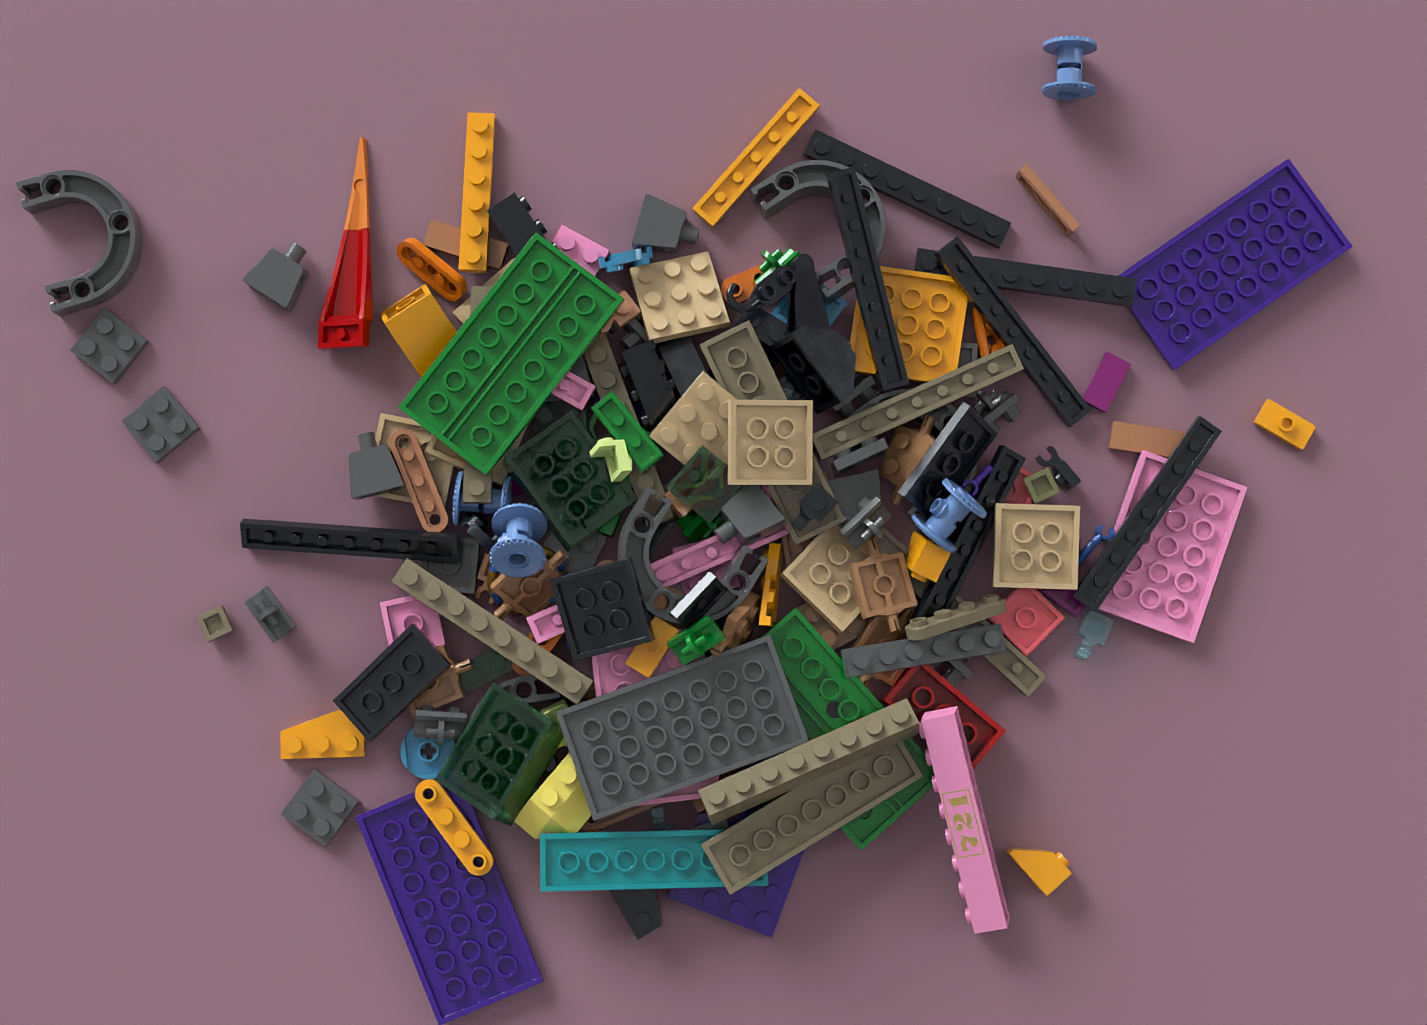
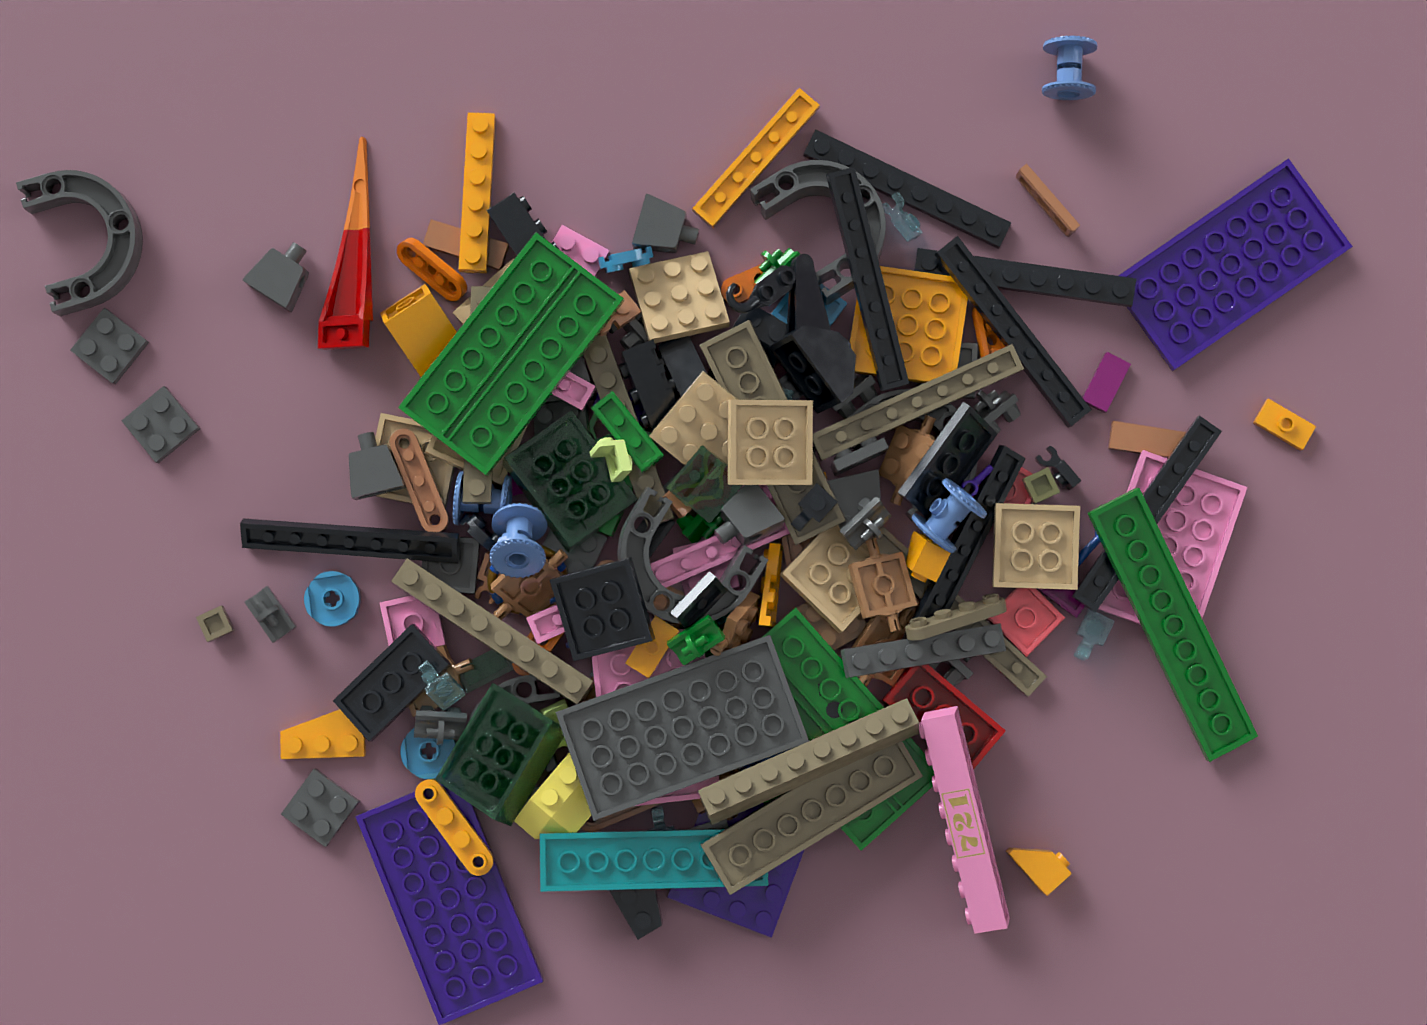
none -> dark azure plate [304,571,361,627]
none -> clear light blue plate [418,661,465,711]
none -> clear light blue plate [882,192,923,242]
none -> green plate [1087,488,1258,762]

